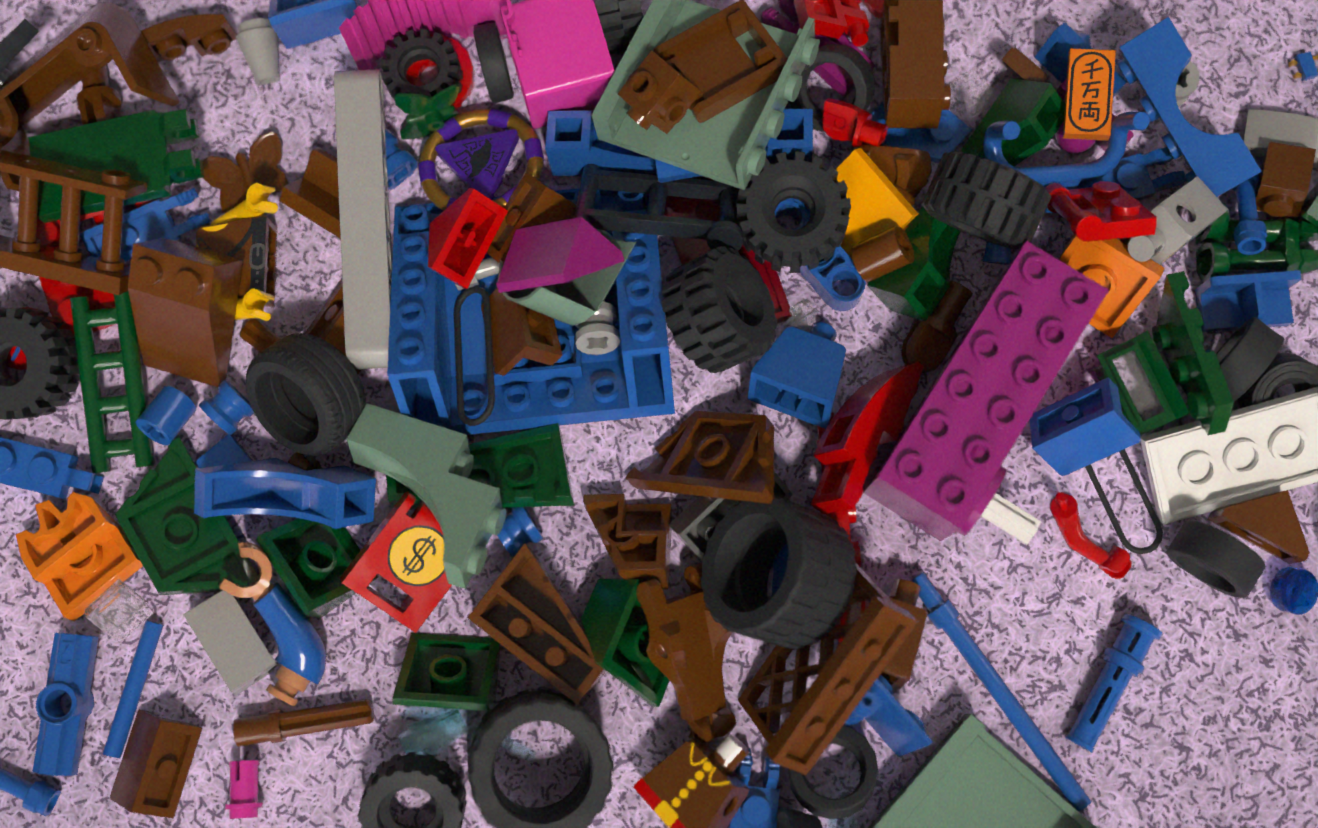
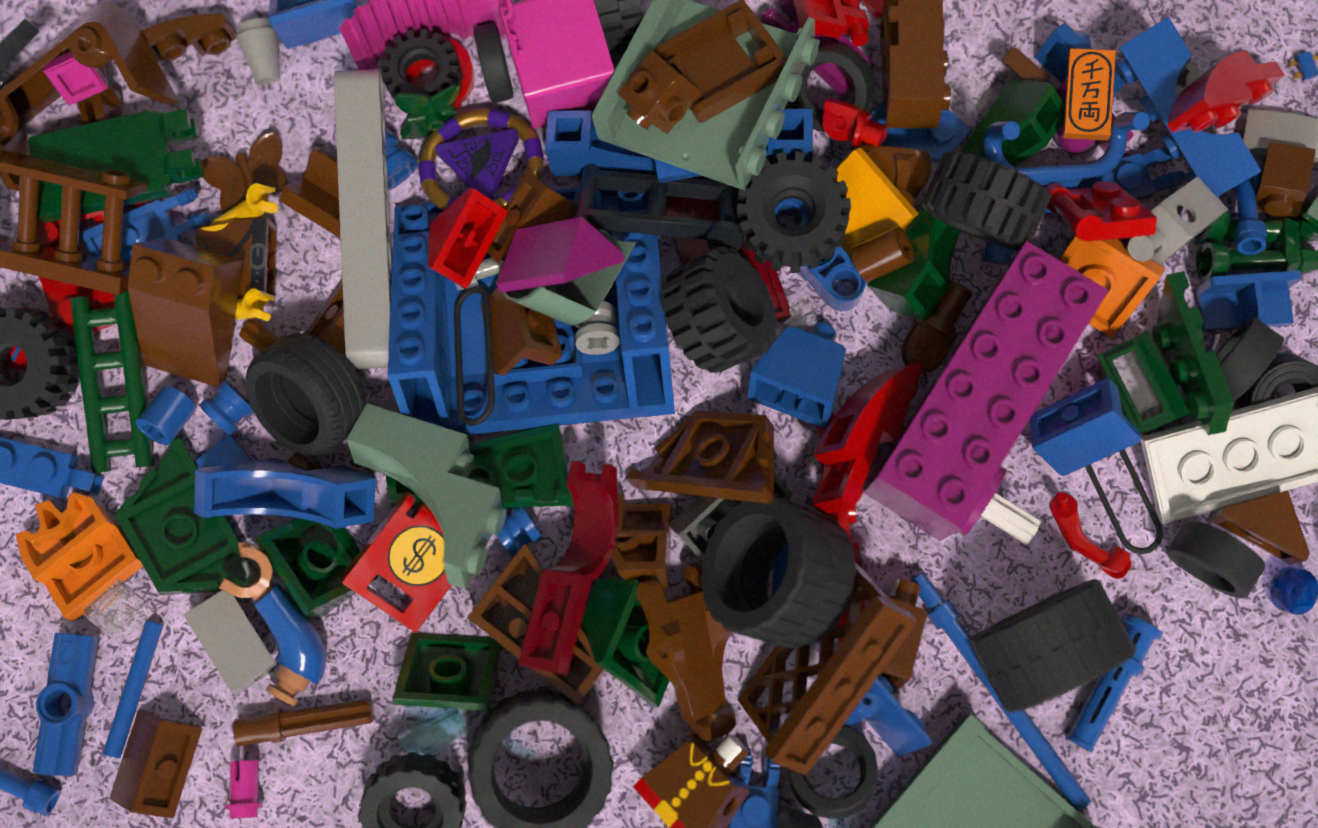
none -> dark pink tile [43,52,108,106]
none -> dark red piece [518,461,619,675]
none -> black tyre [970,579,1136,713]
none -> red slope [1167,50,1285,133]

